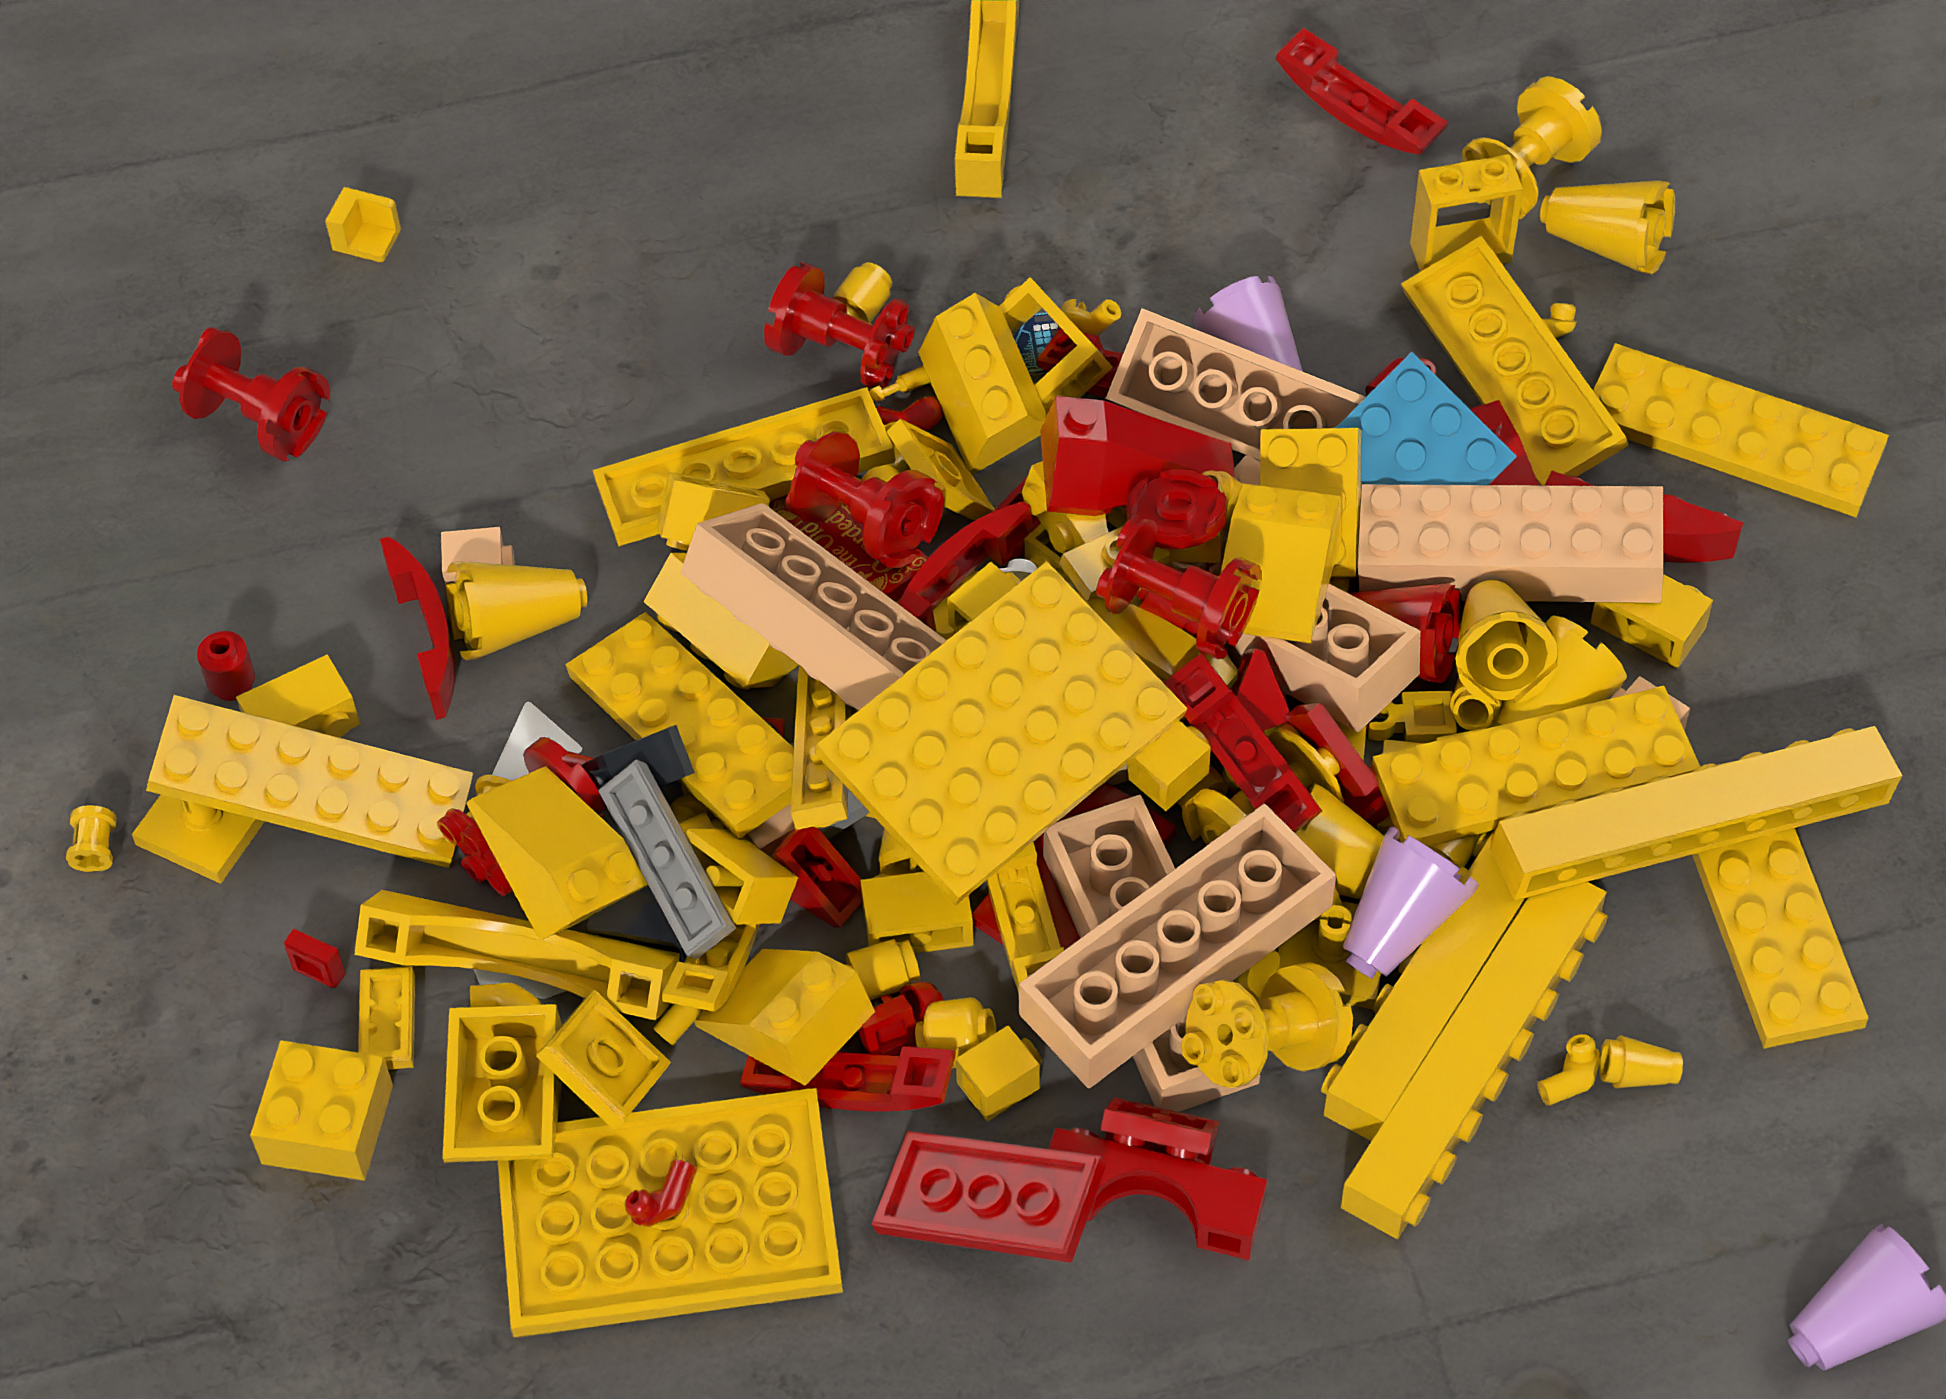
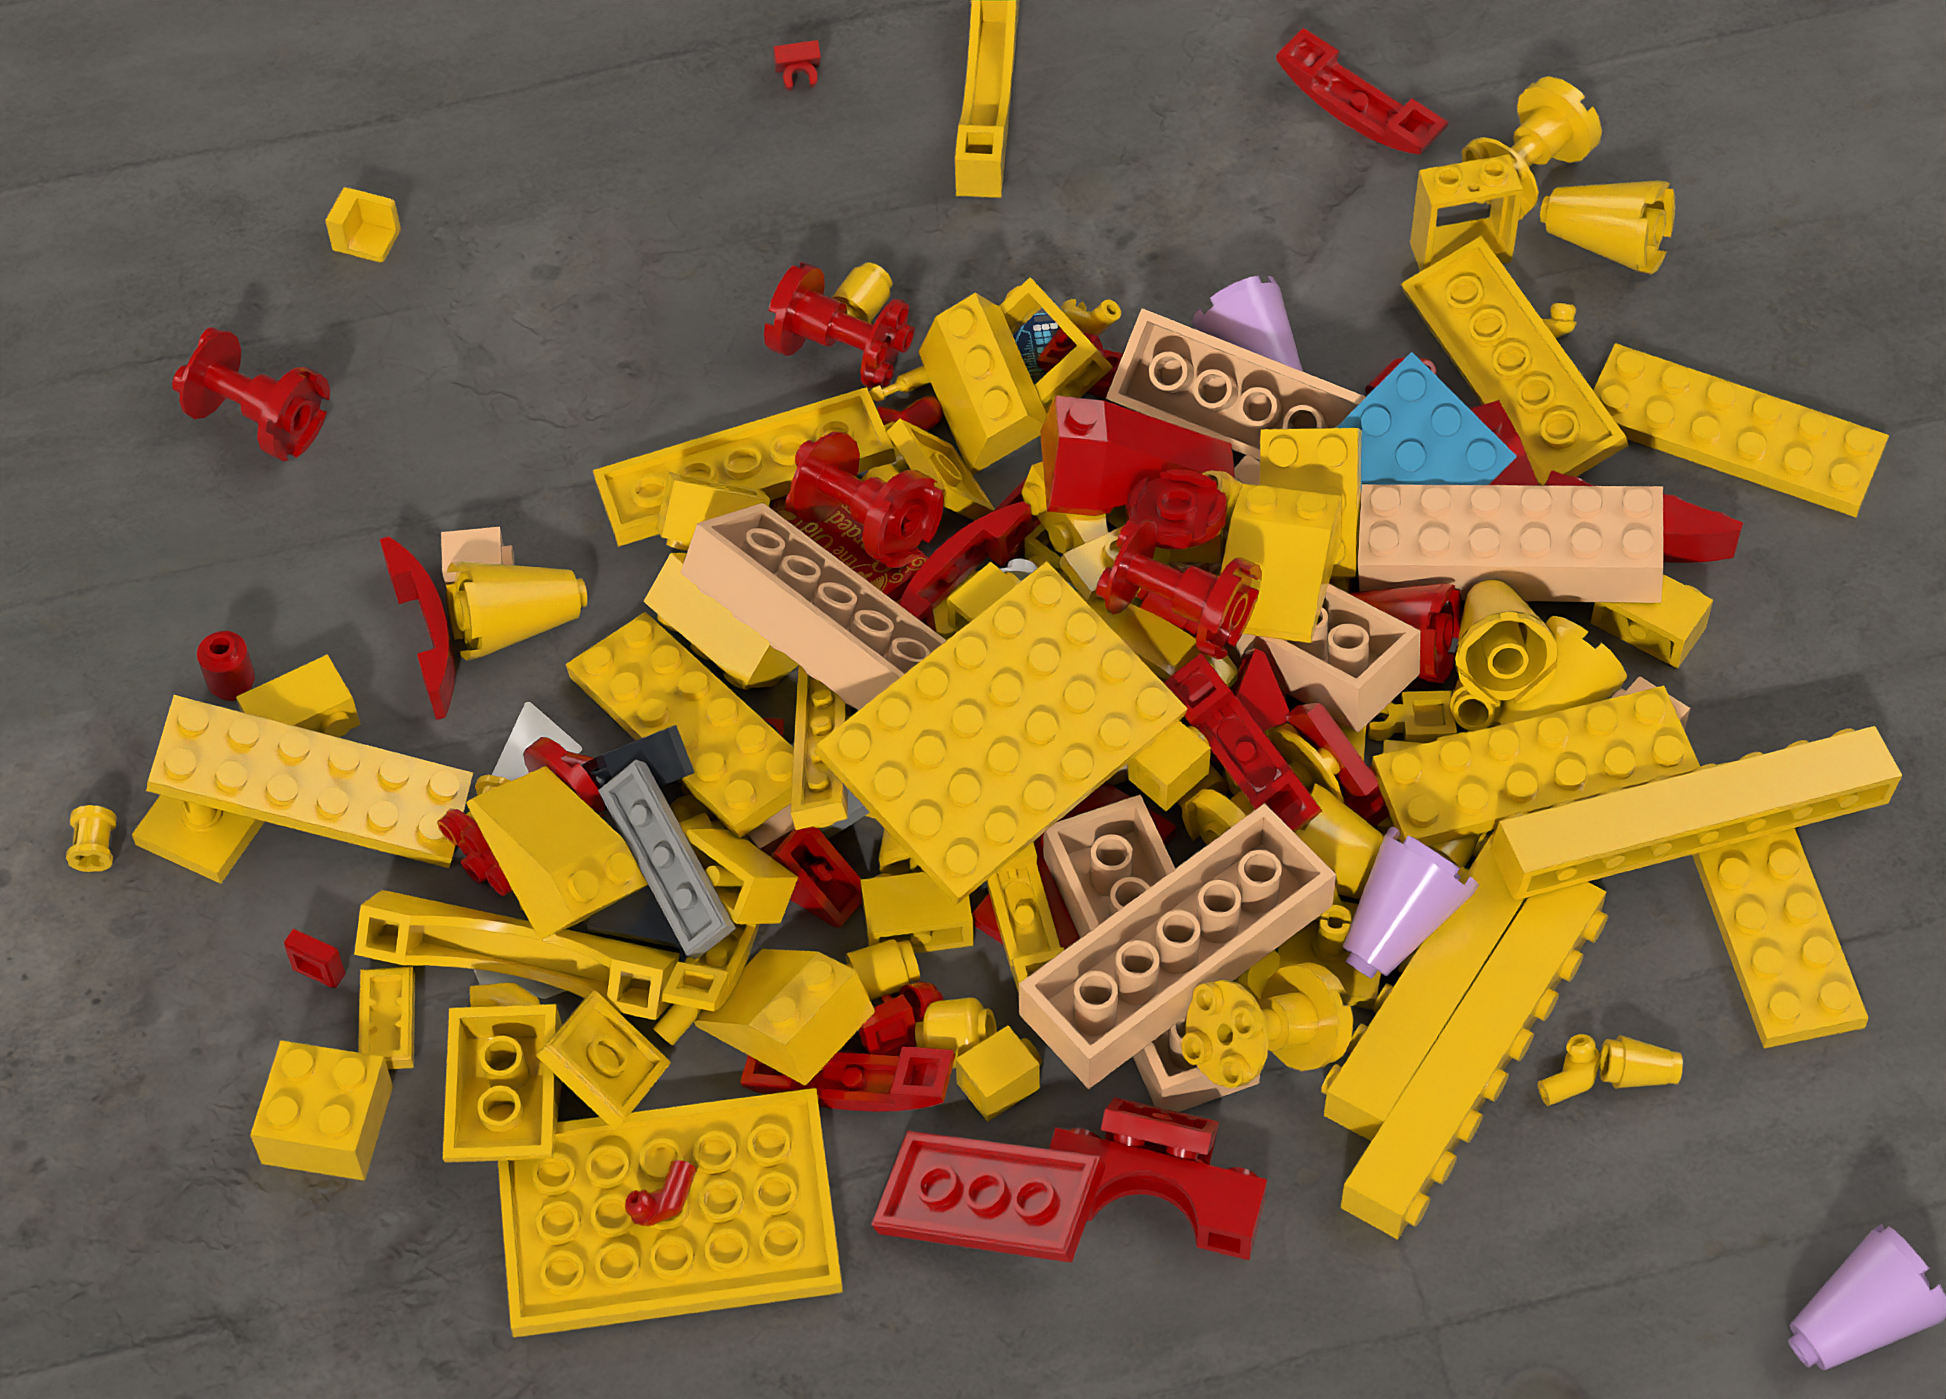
none -> red tile [773,40,821,91]

